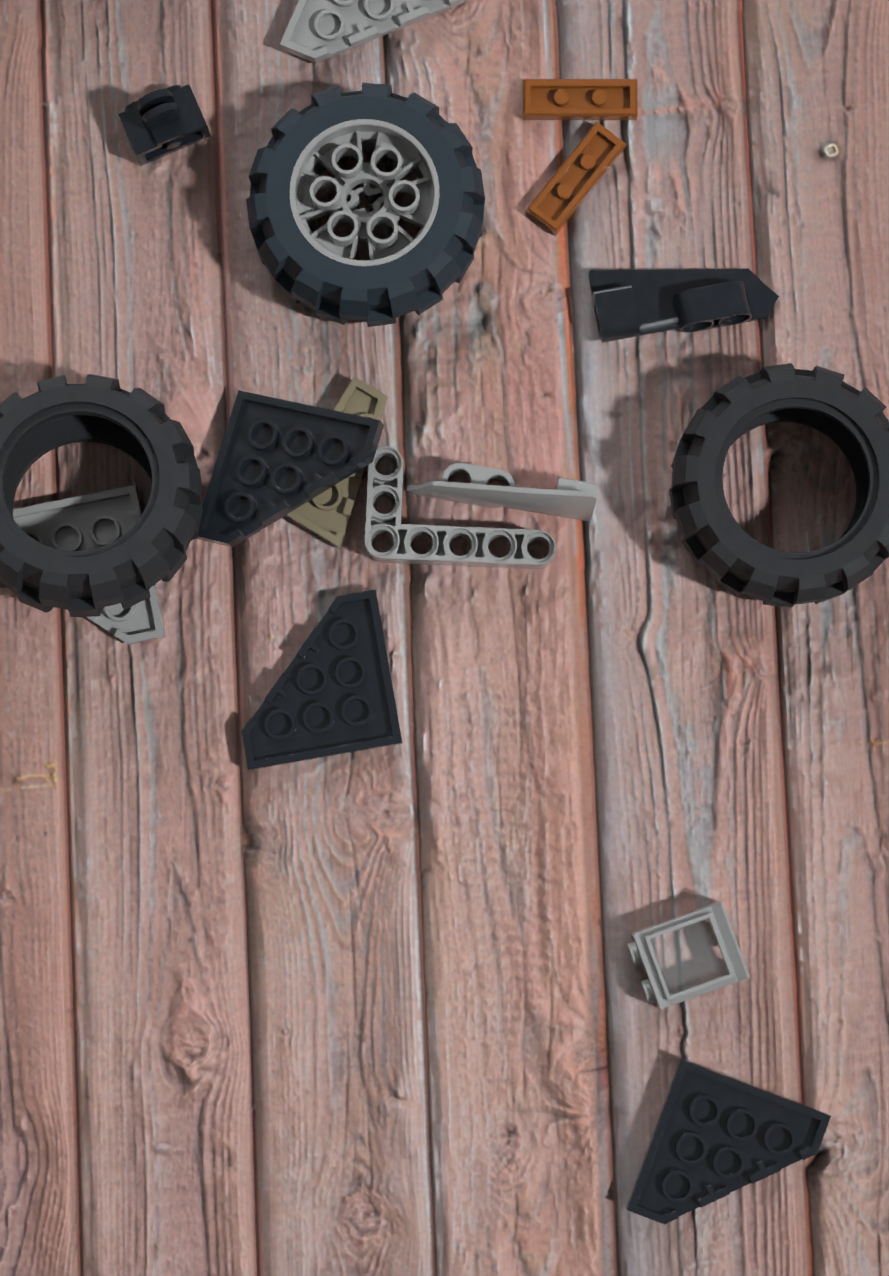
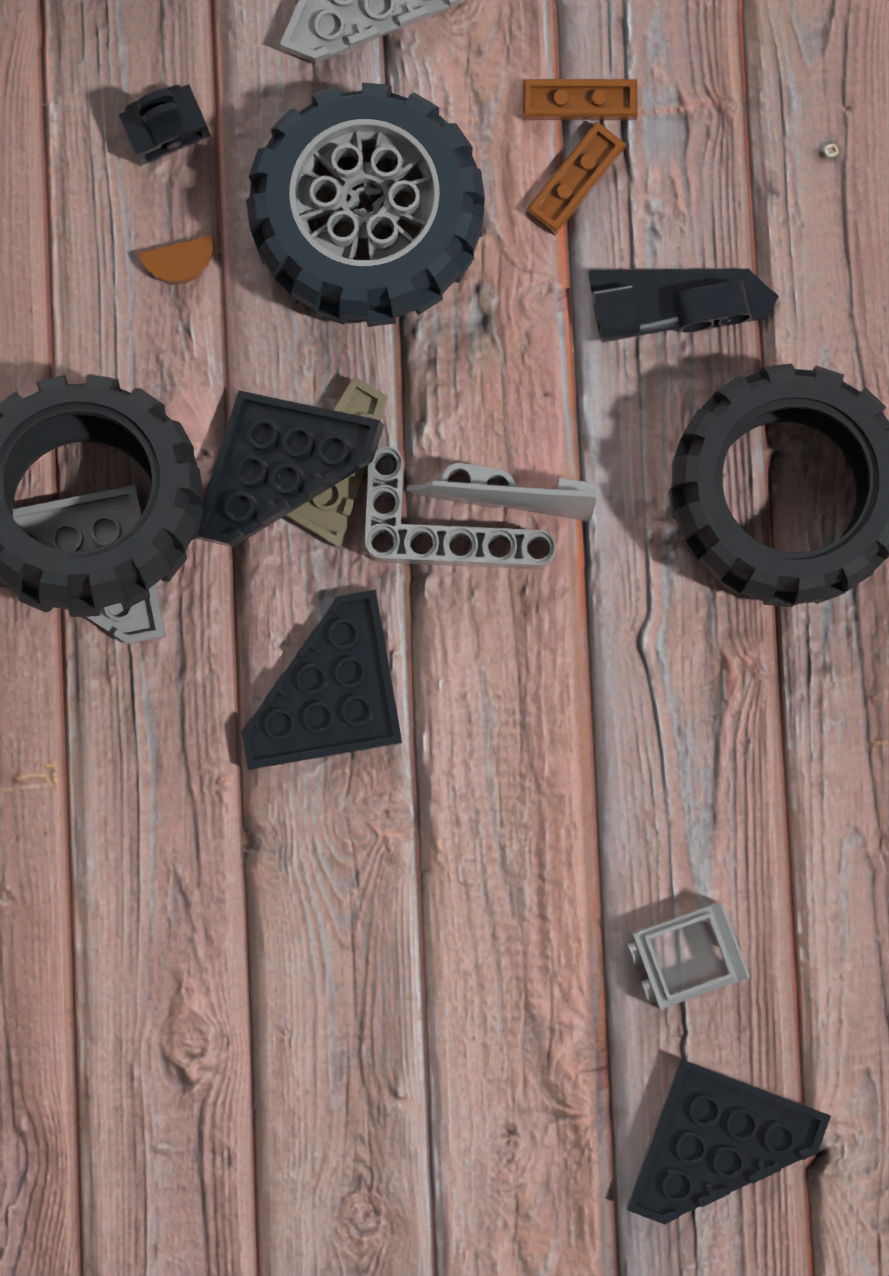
none -> dark orange tile [138,235,214,285]

